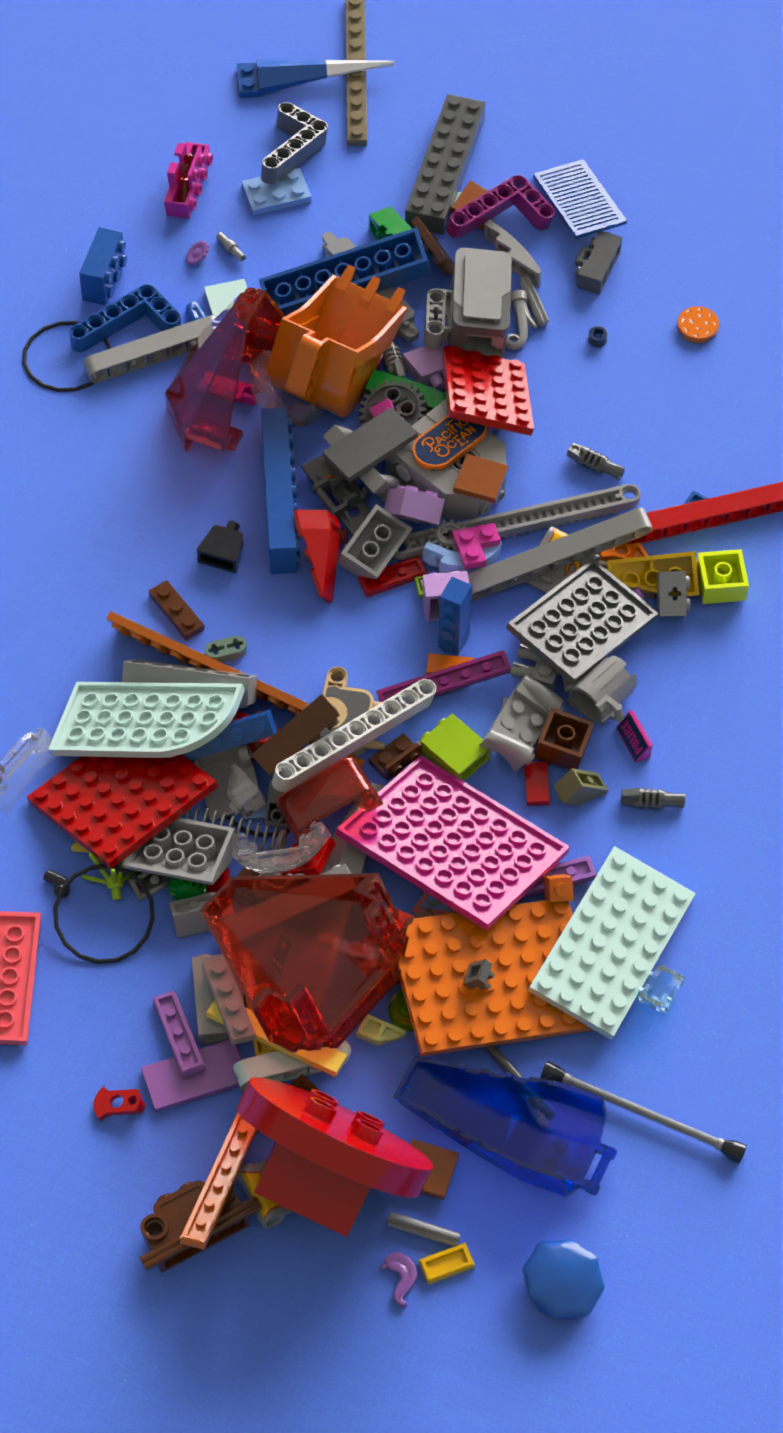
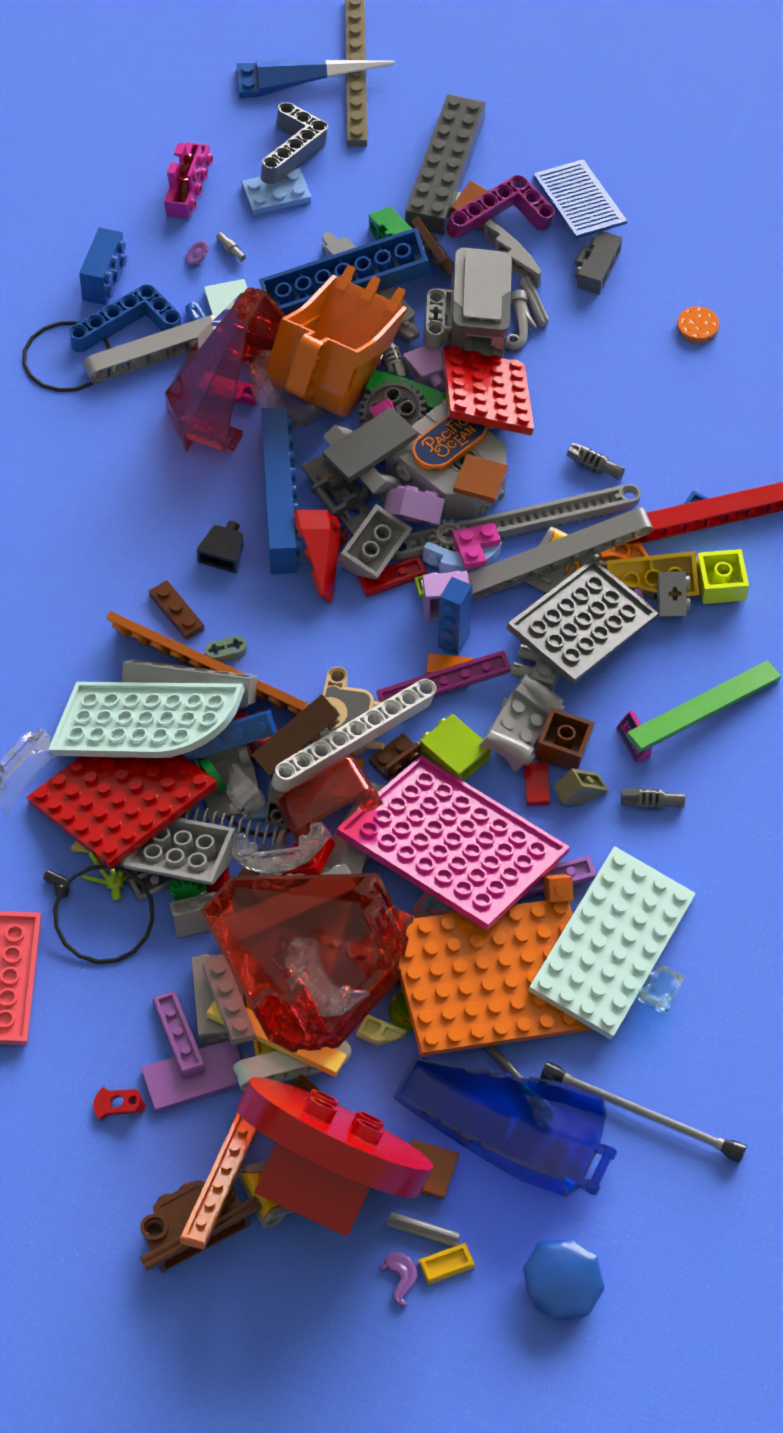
dark grey tile [463,959,495,990] -> none
light grey container [563,656,637,725] -> none
dark blue bush [588,326,607,347] -> none
none -> green piece [199,758,227,794]
none -> clear windscreen [284,938,370,1017]
none -> bright green tile [626,660,781,753]

